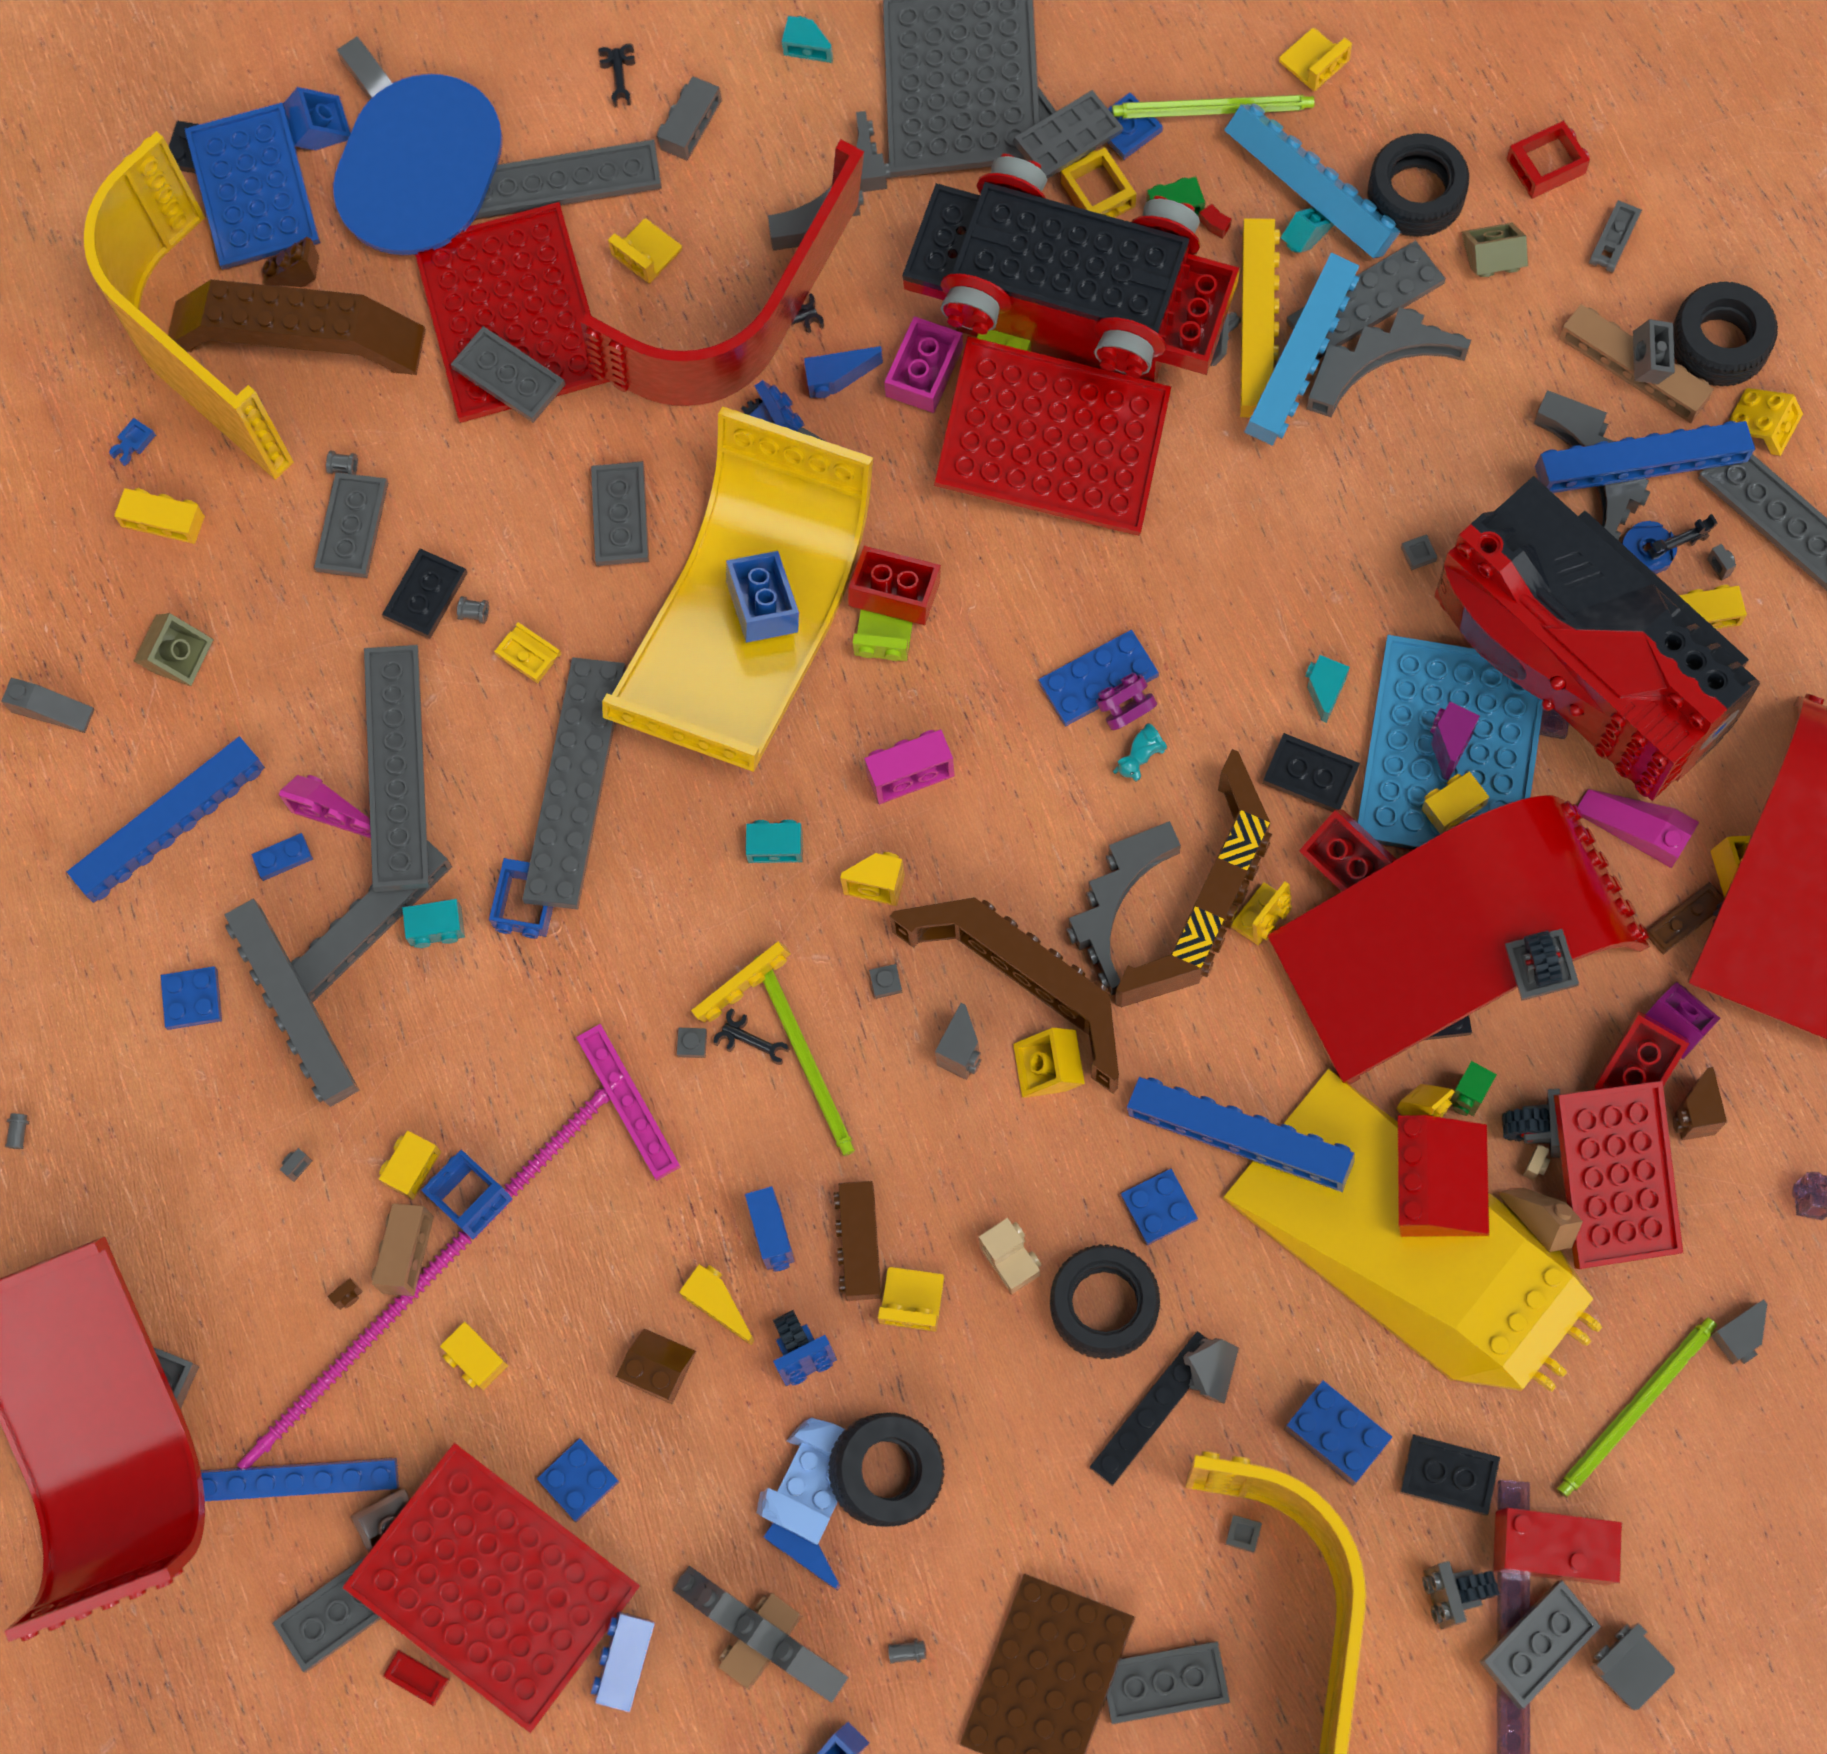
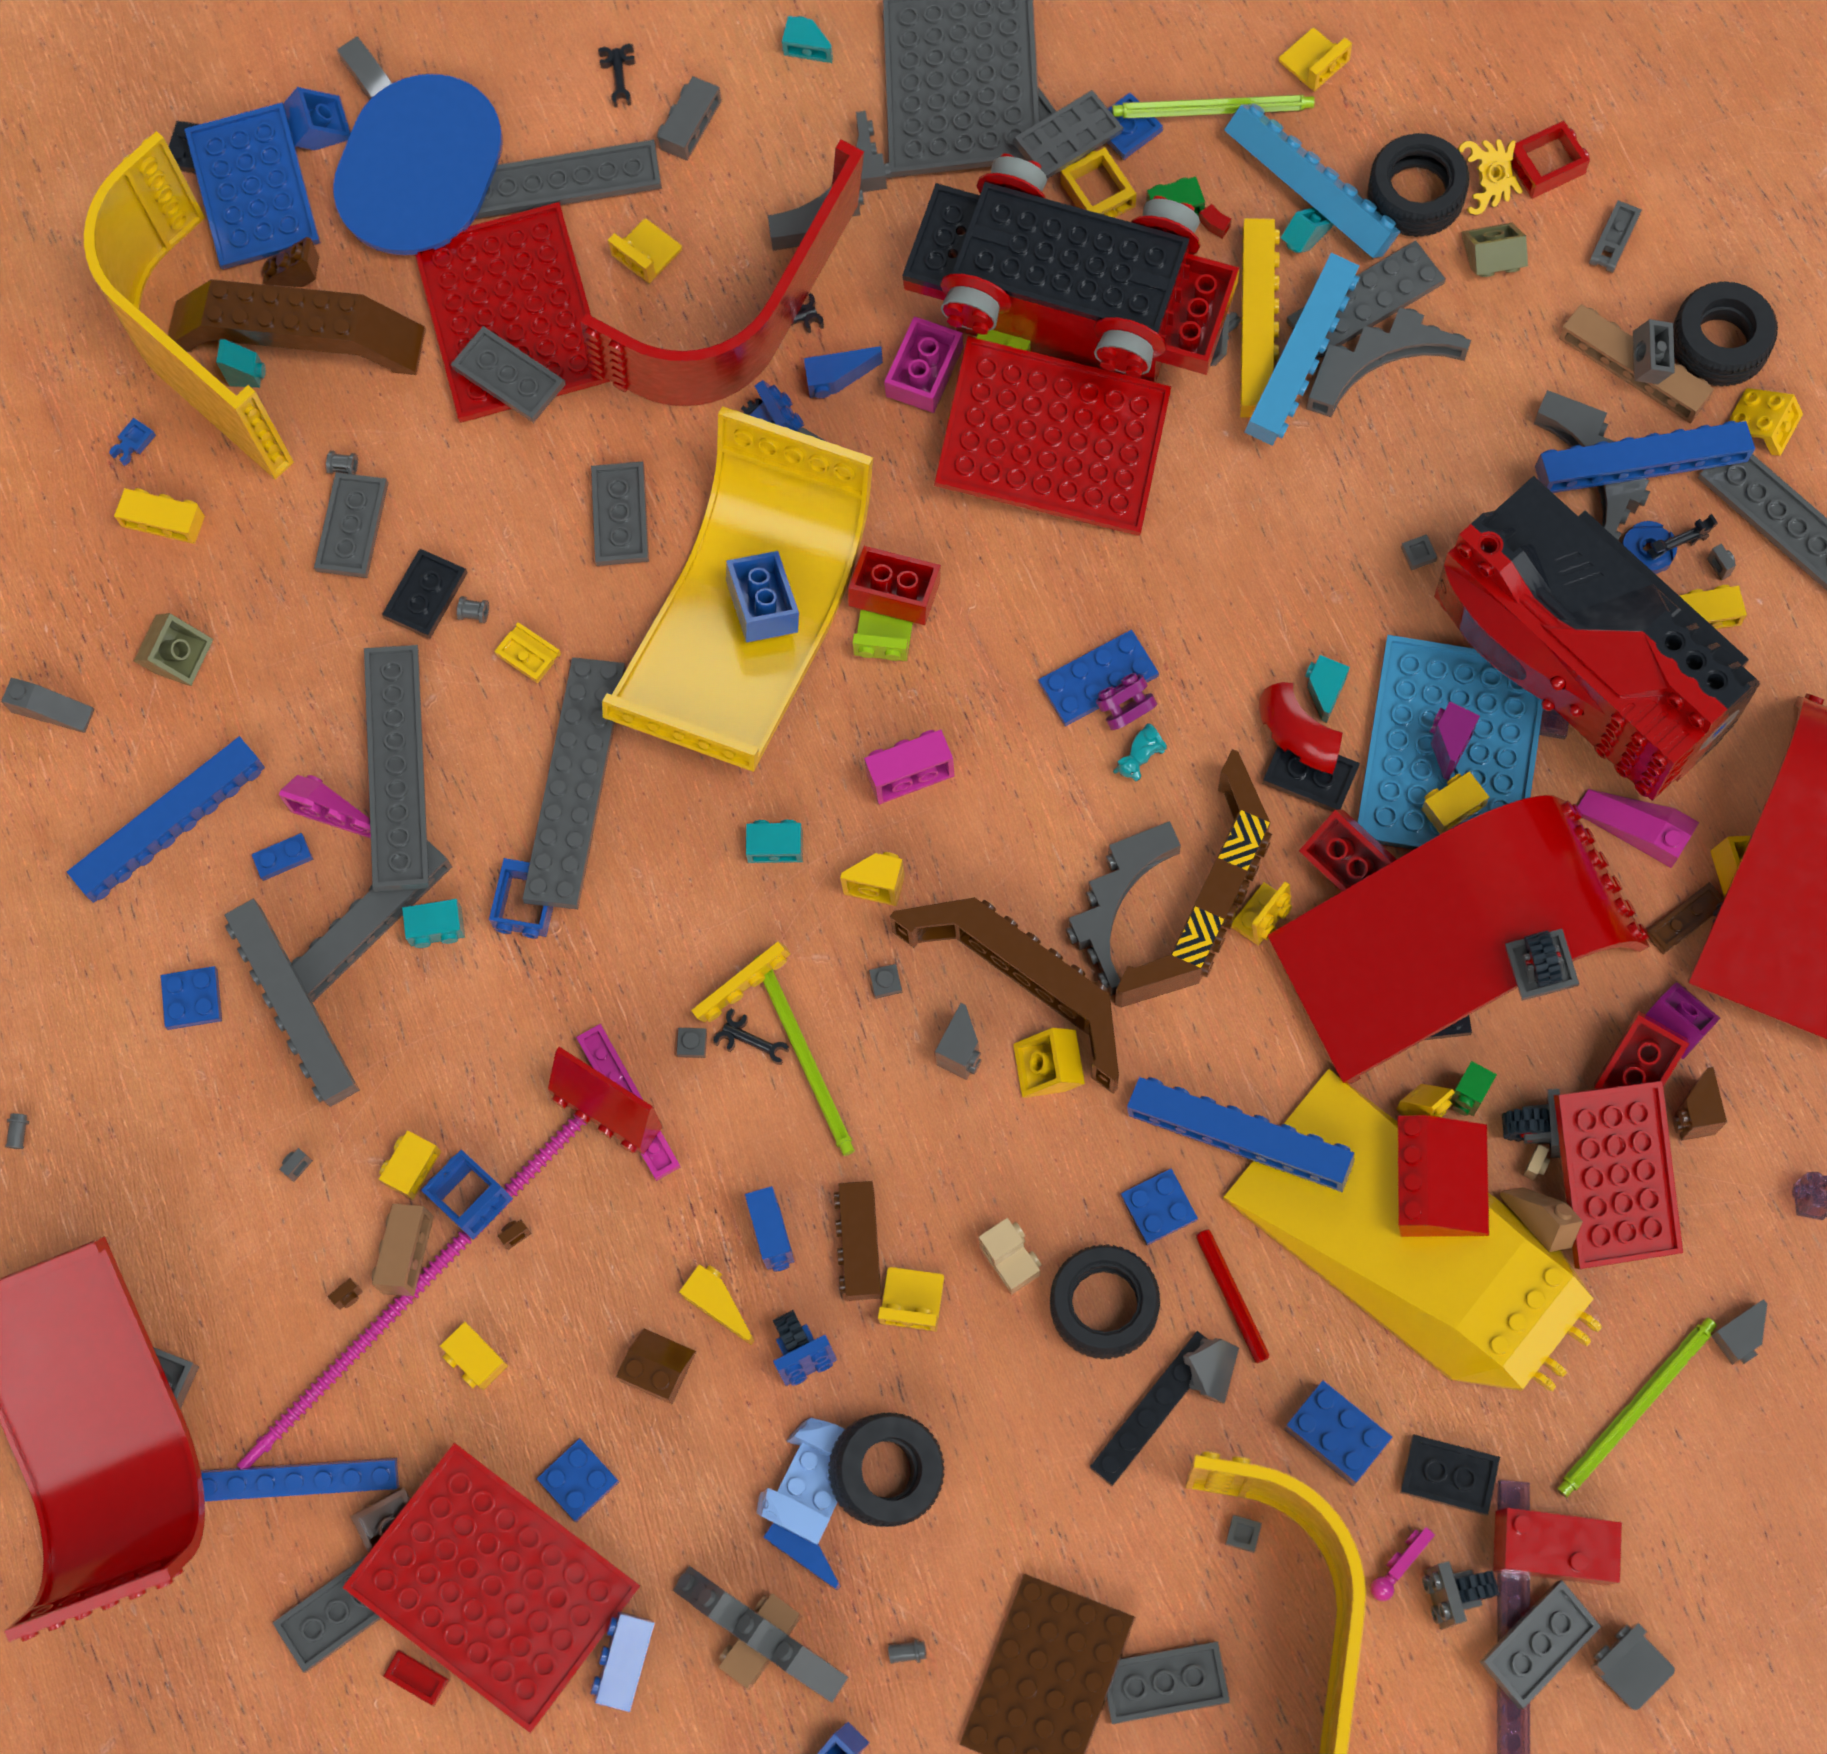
none -> teal slope [216,339,266,388]
none -> reddish brown plate [498,1220,532,1250]
none -> red slope [548,1047,662,1155]
none -> red axle [1196,1229,1270,1363]
none -> red brick [1259,682,1343,774]
none -> dark pink plate [1370,1527,1435,1601]
none -> yellow animal [1458,139,1523,215]

